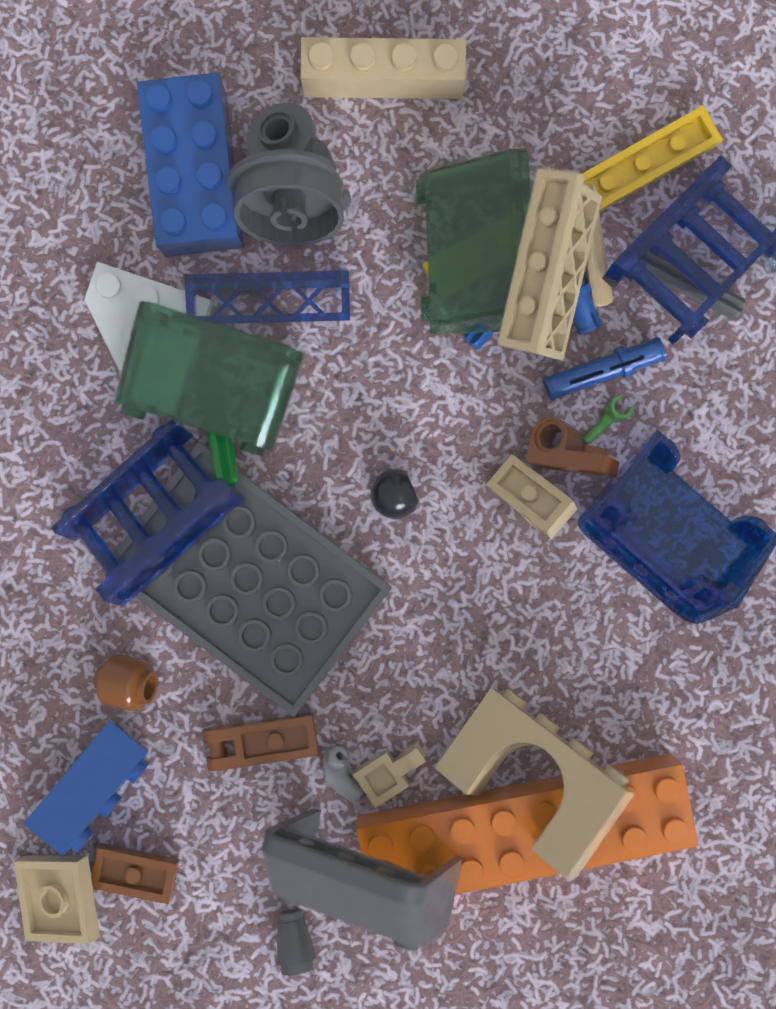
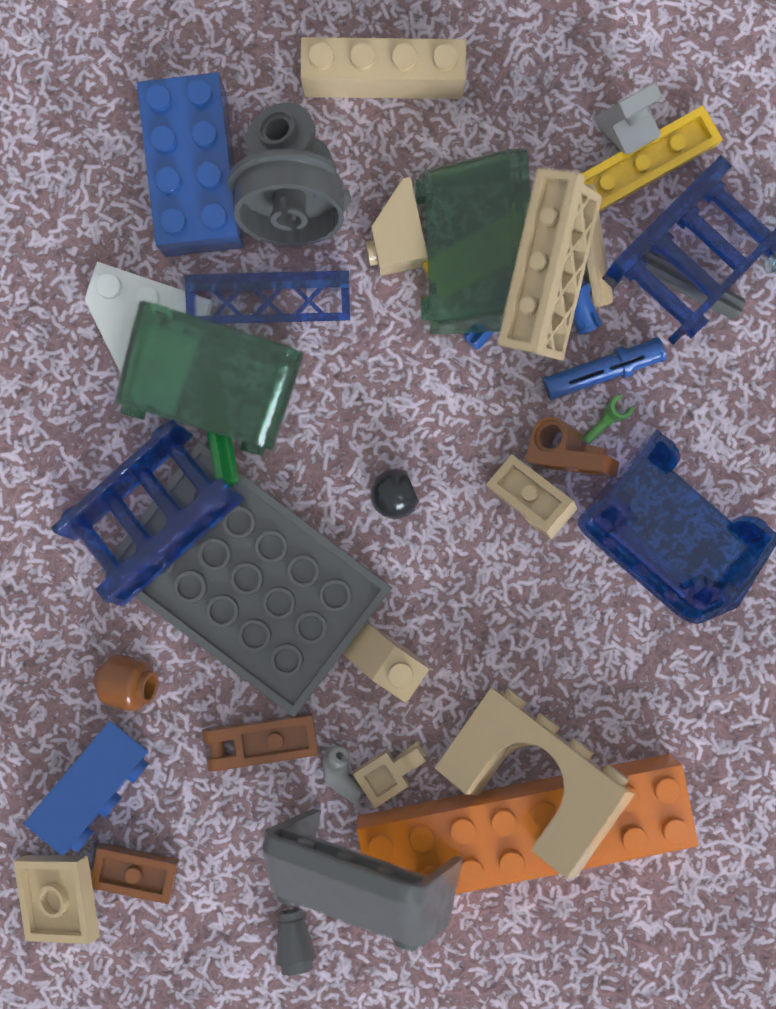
none -> tan slope [343,622,430,703]
none -> tan slope [365,177,428,276]
none -> light grey slope [593,82,663,155]

